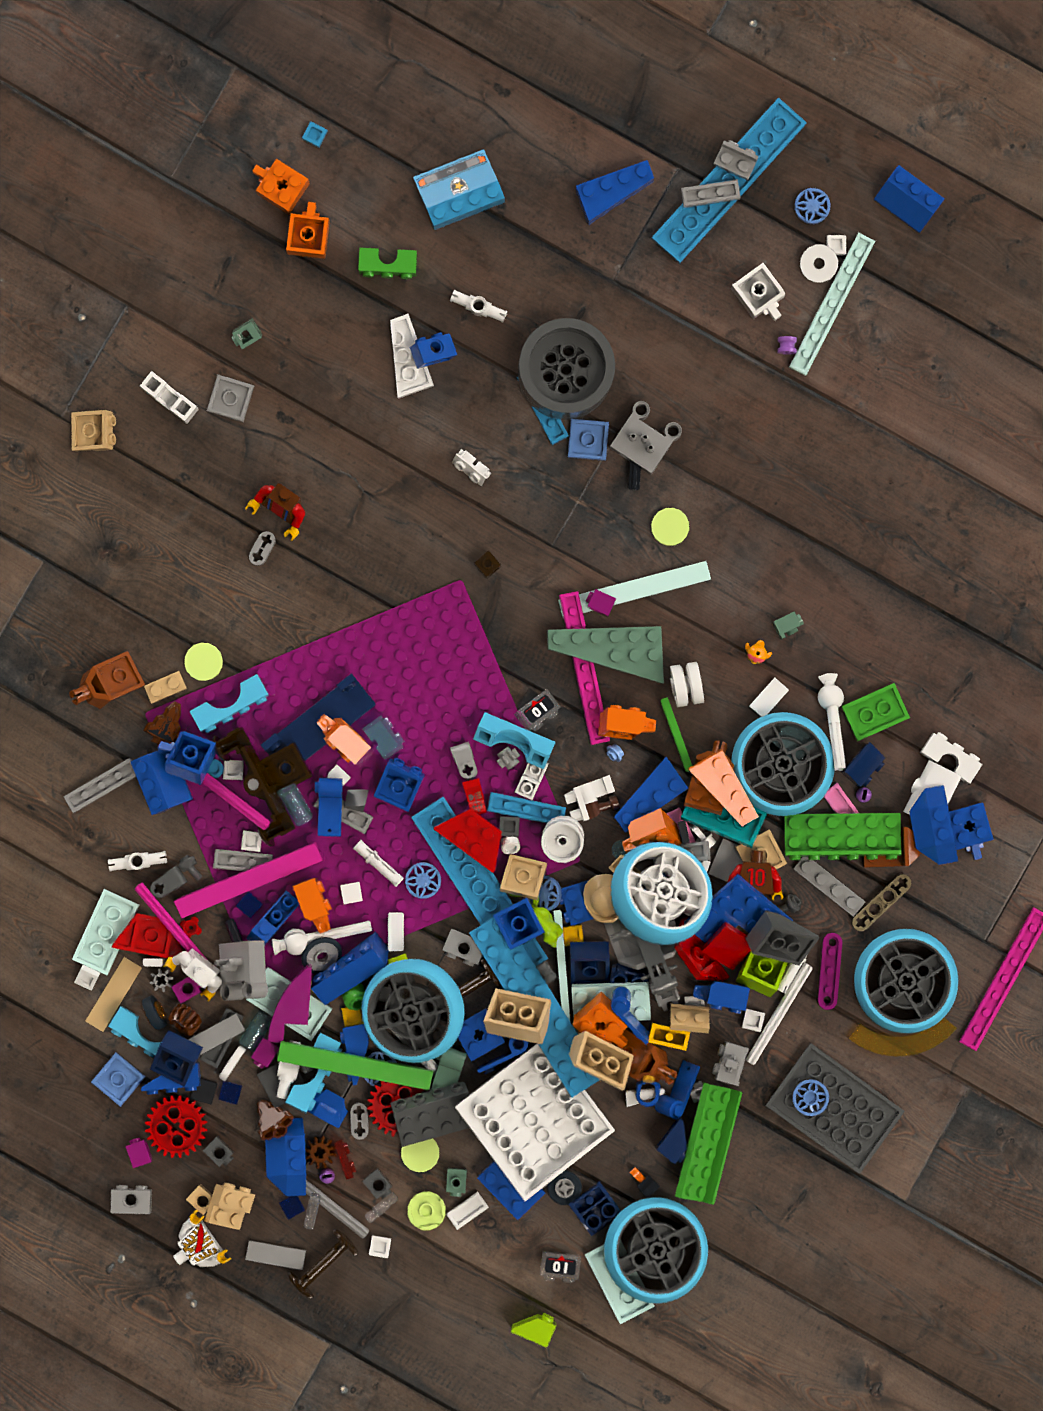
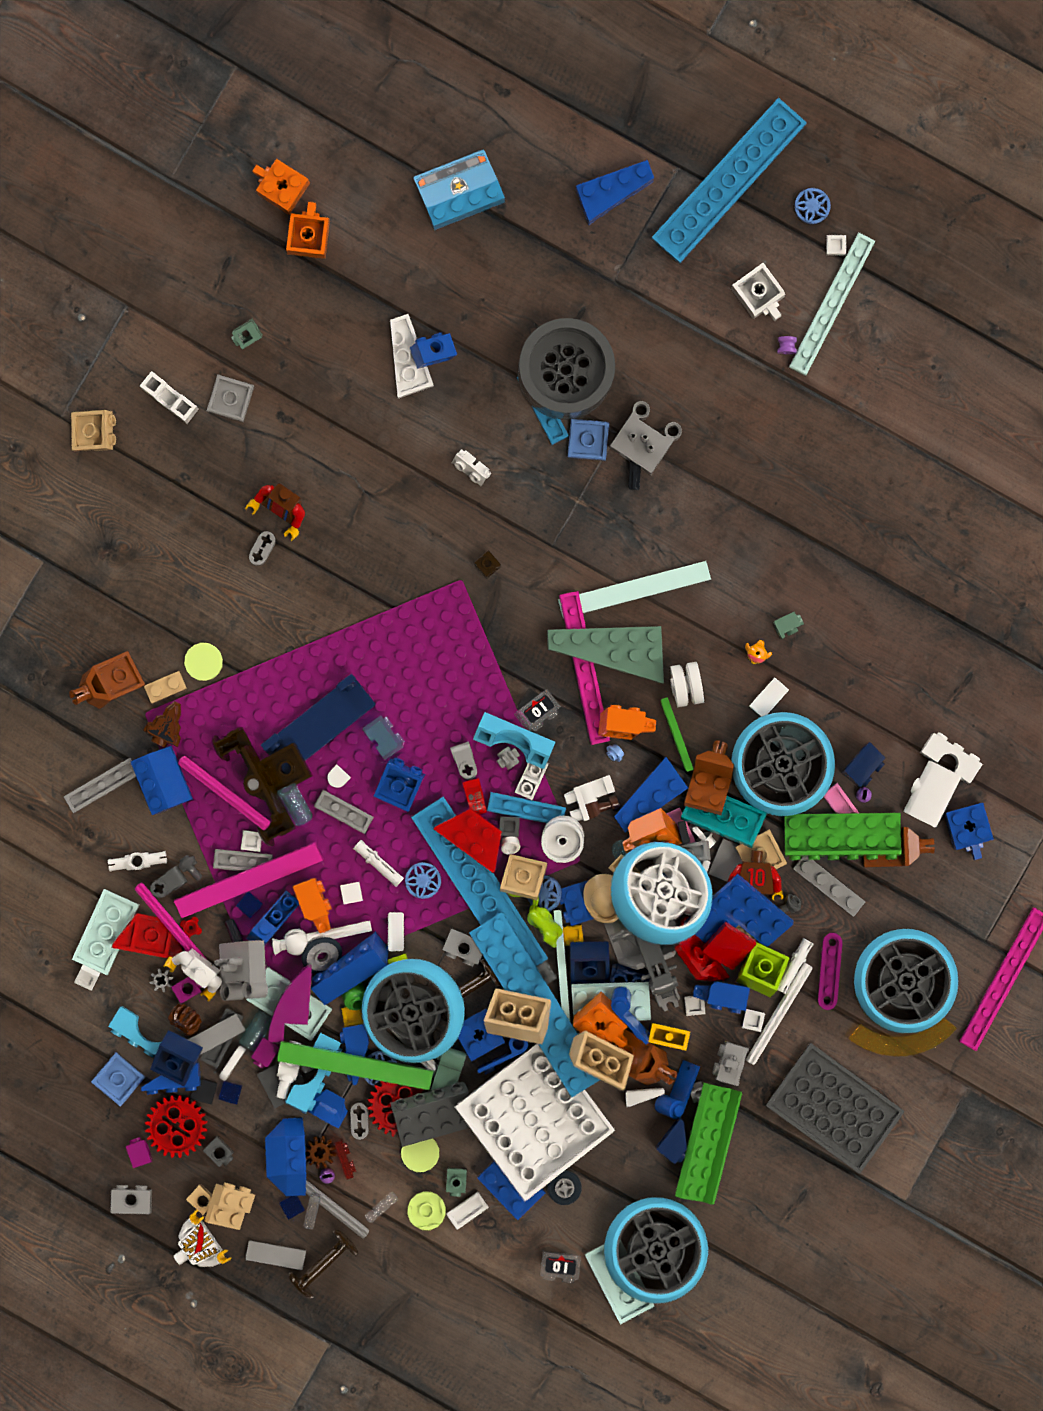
tan sticker [85,957,142,1032] -> none
black wheel [142,995,167,1030] -> none
white tile [143,958,164,967] -> none
blue hinge [158,731,216,785] -> none
medium azure arch [190,674,269,733] -> none
dark azure tile [207,759,224,778] -> none
white tile [223,760,244,780] -> none
reddish brown rock [257,1099,294,1140] -> none
dark azure tile [302,121,328,148] -> none
blue door [315,778,343,837] -> none
hinge [316,714,371,764] -> none
dark grey slope [344,789,368,812] -> none
bright green arch [358,248,417,279] -> none
dark grey brick [362,1168,393,1199] -> none
white plate [369,1235,391,1258] -> none
white pin [450,290,507,322] -> none
blue slope [493,898,545,950] -> none
lime slope [511,1313,556,1348] -> none
dark blue slope [568,1181,621,1237] -> none
magenta brick [585,589,616,617] -> none
black piece [630,1167,660,1198] -> none
blue piece [636,1076,661,1107] -> none
yellowish green tile [651,508,689,546] -> none
tan plate [670,1004,710,1033] -> none
light grey tile [681,179,741,208] -> none
wing [688,750,759,826] -> none
light grey bracket [713,140,758,181] -> none
dark grey slope [746,911,819,965] -> none
medium blue wheel [793,1079,829,1116] -> none
white tile [800,244,838,282] -> none
white piece [818,673,846,771] -> none
bright green plate [841,683,910,741] -> none
dark tan beam [851,874,911,931] -> none
blue slope [874,165,944,233] -> none
blue wedge [909,785,958,865] -> none

